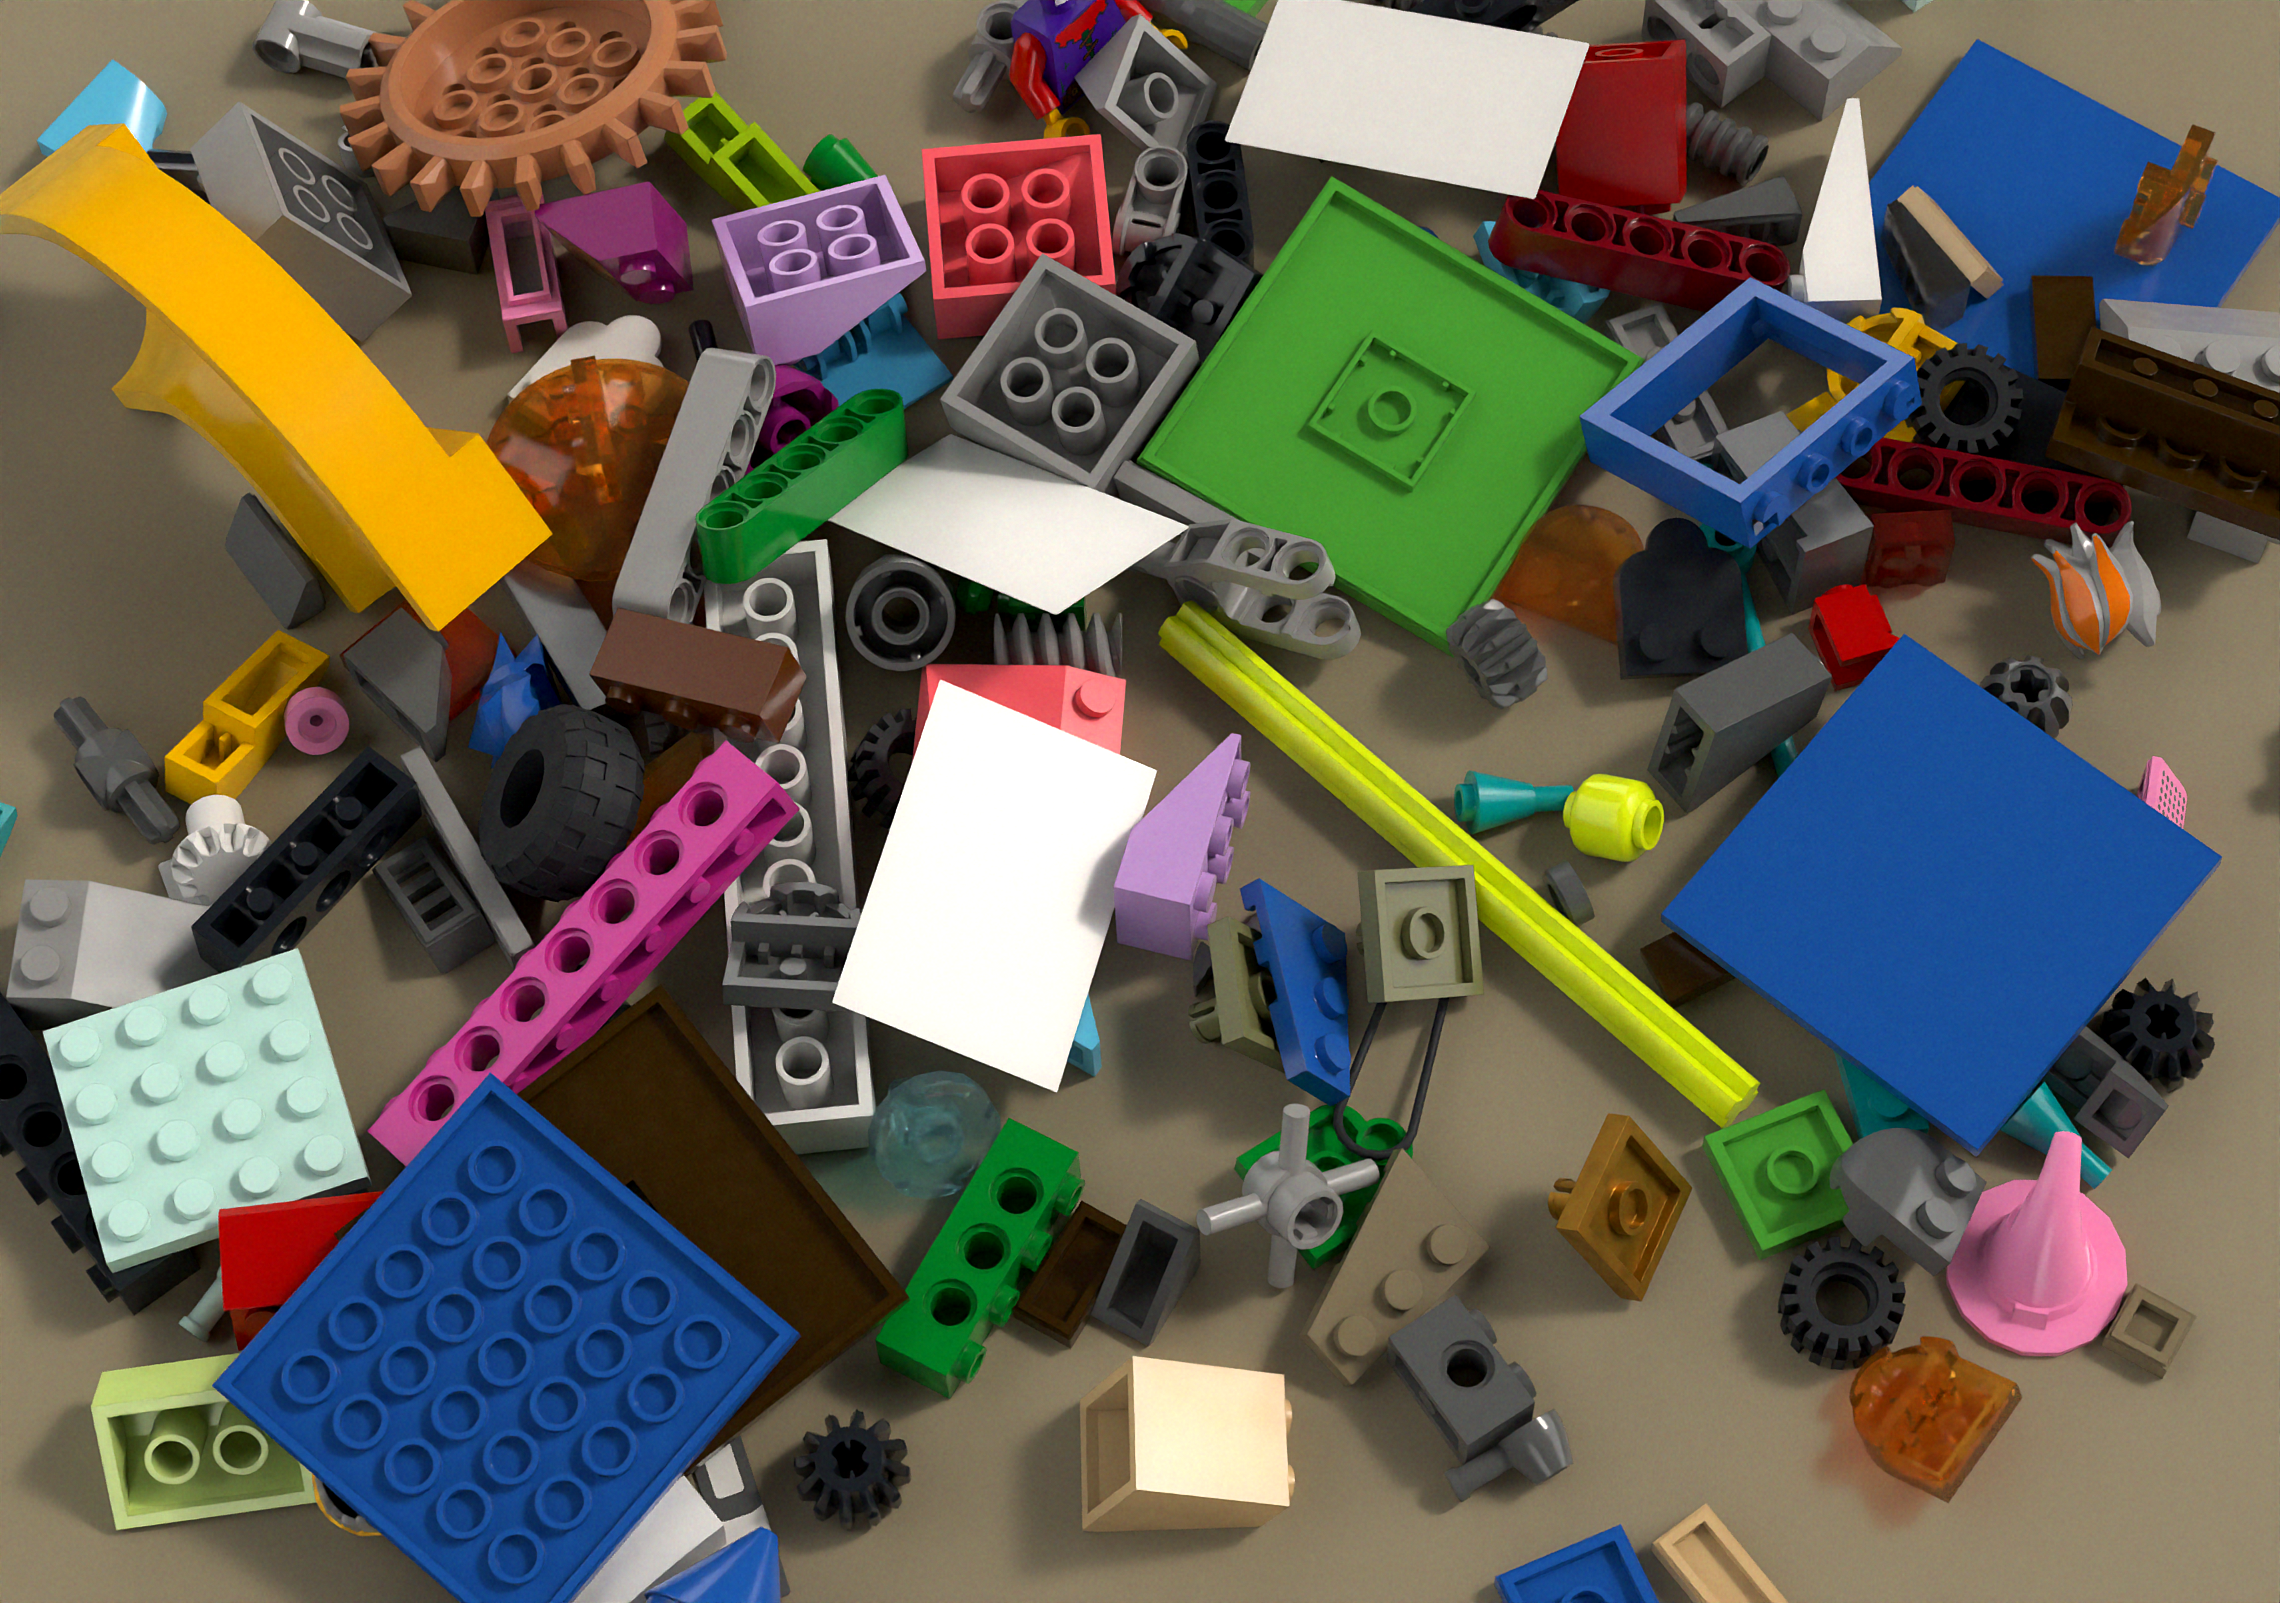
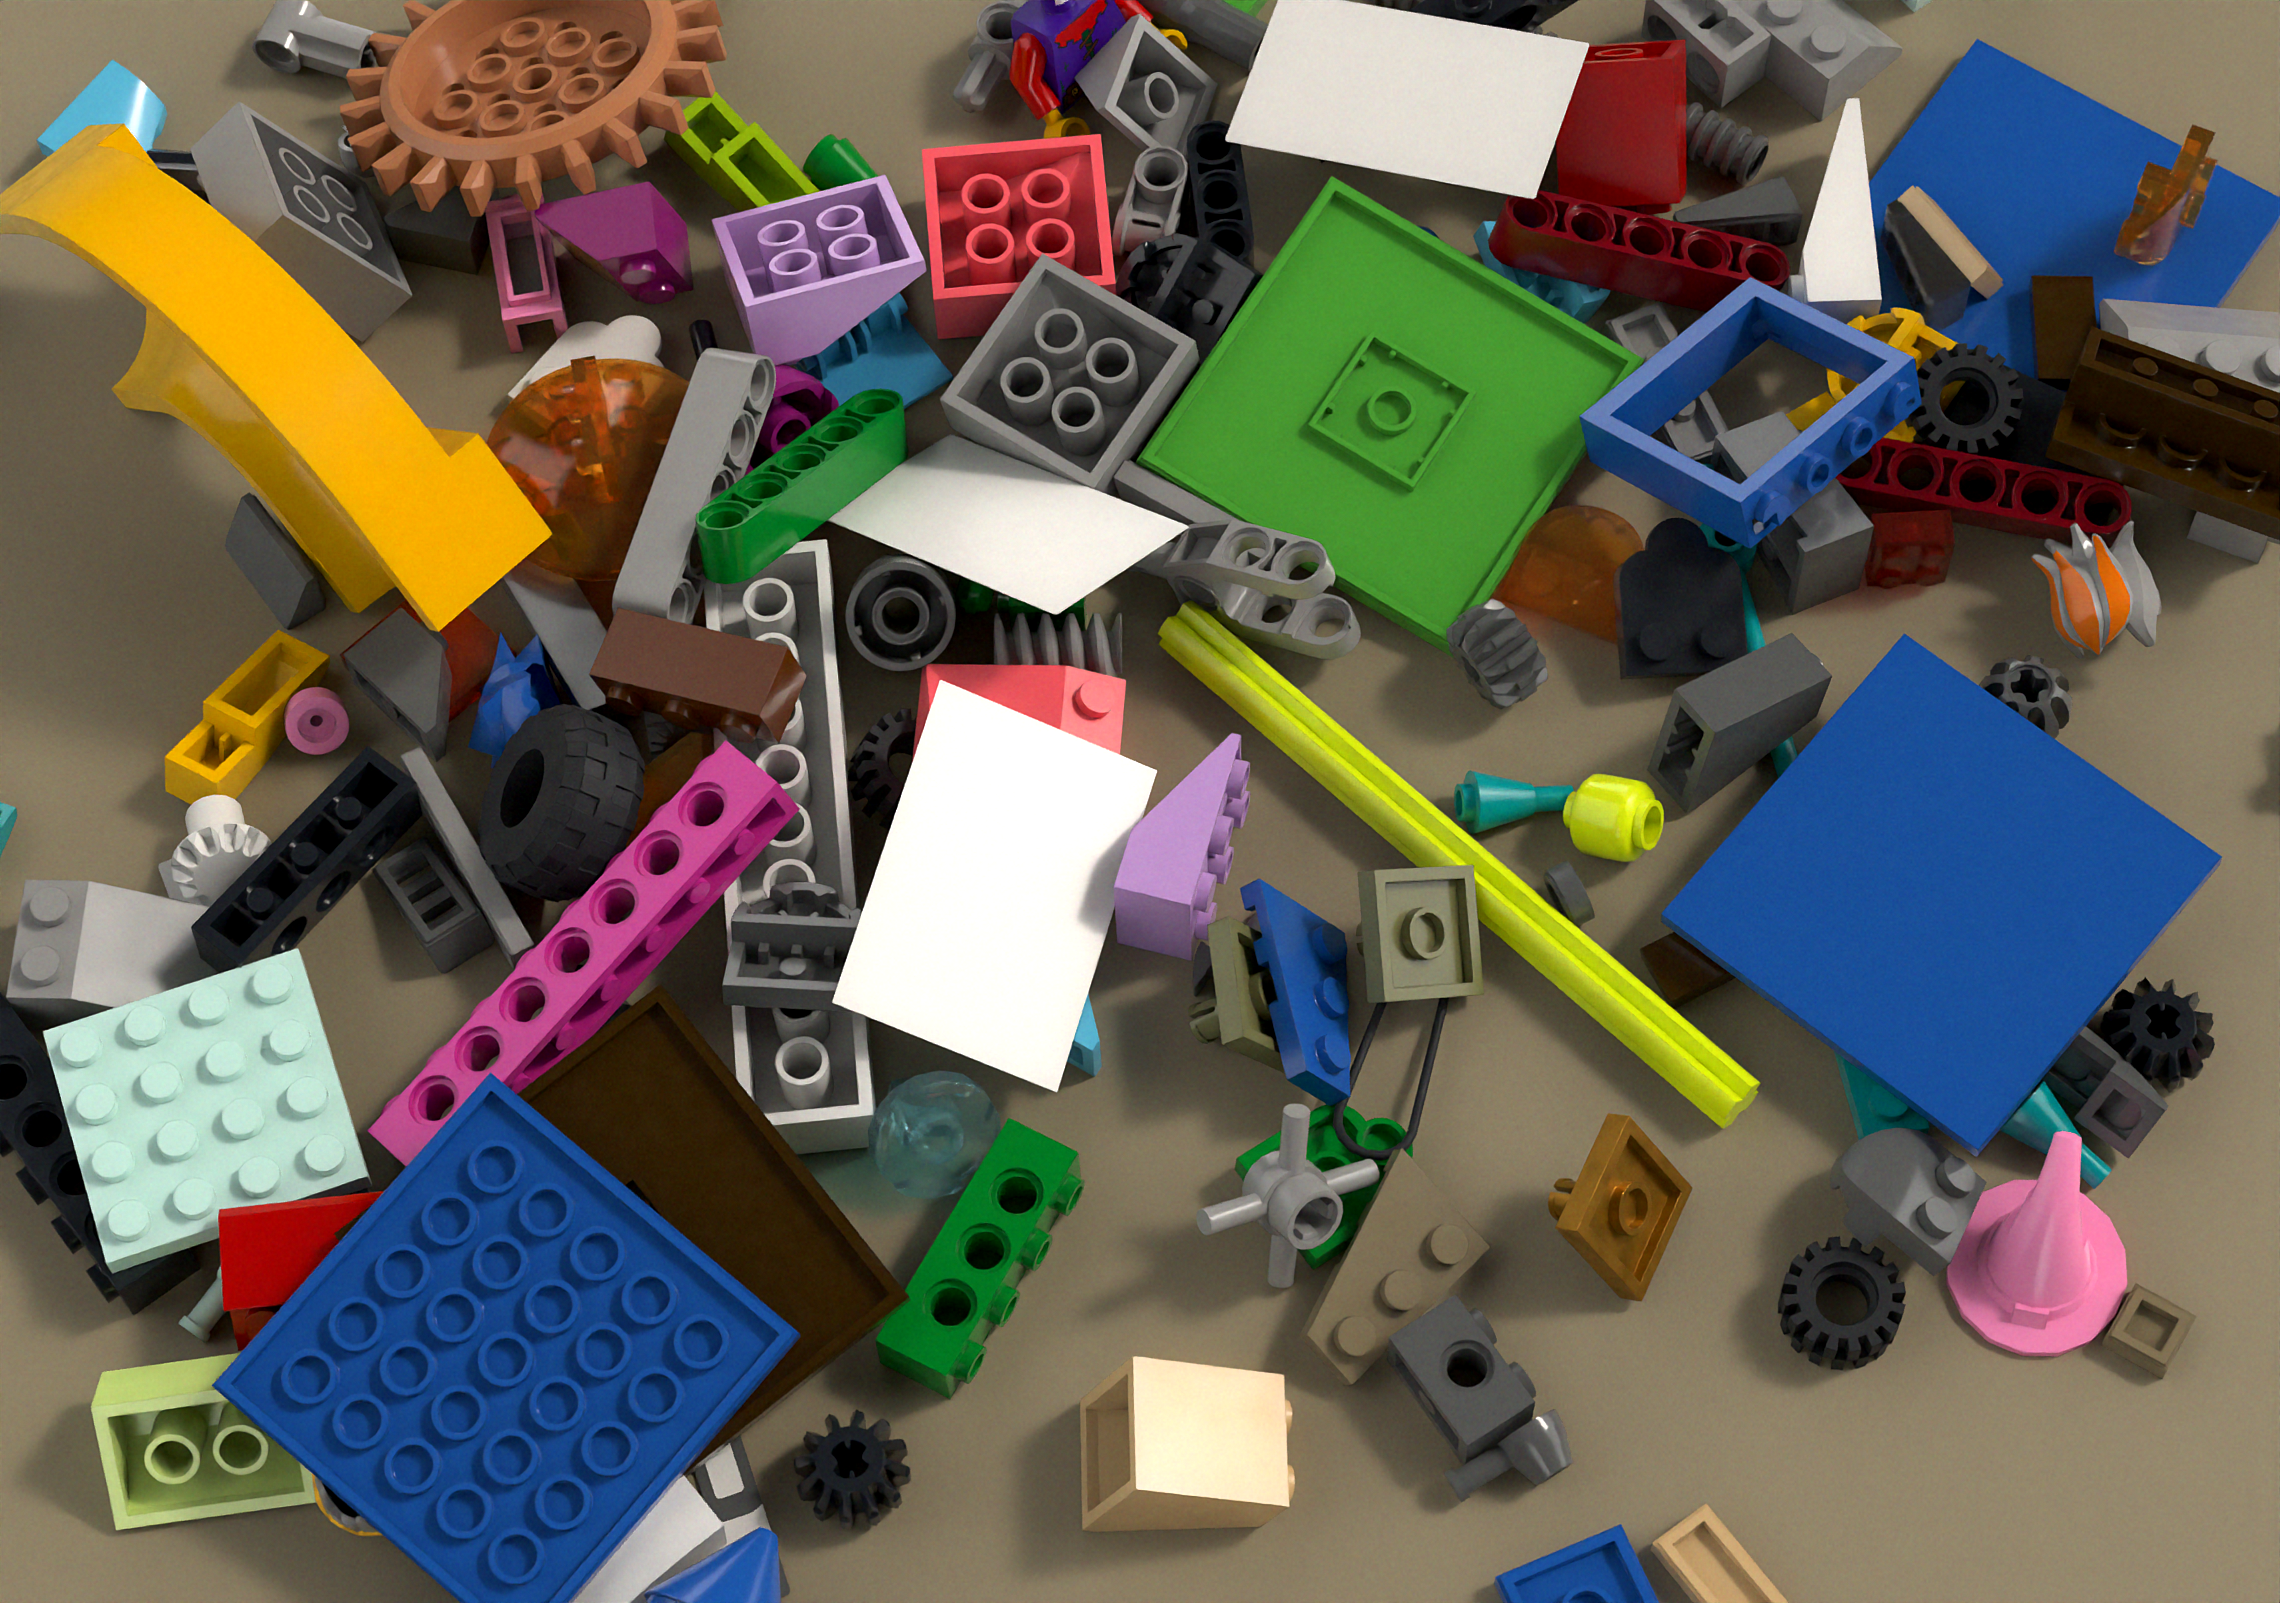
dark grey axle [54,696,180,845] -> none
dark brown tile [1012,1200,1127,1349] -> none
dark grey slope [1091,1199,1201,1347] -> none
bright green tile [1702,1089,1853,1260] -> none
red window [1808,584,1900,691] -> none
clear orange slope [1849,1336,2023,1503] -> none
bright pink slope [2137,756,2187,829] -> none

